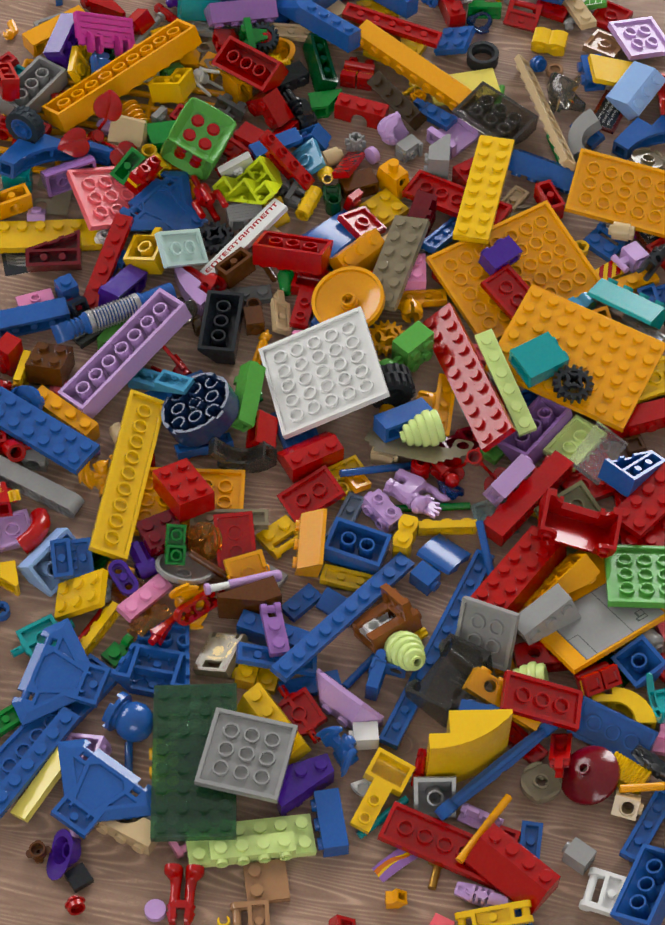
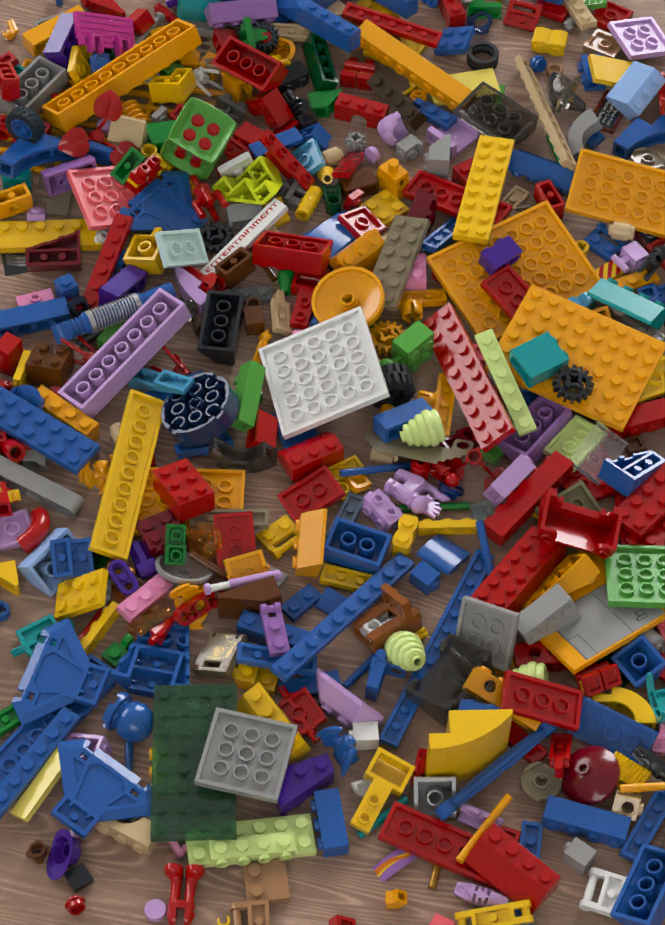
none -> red plant [60,335,97,366]
none -> blue brick [542,795,631,848]

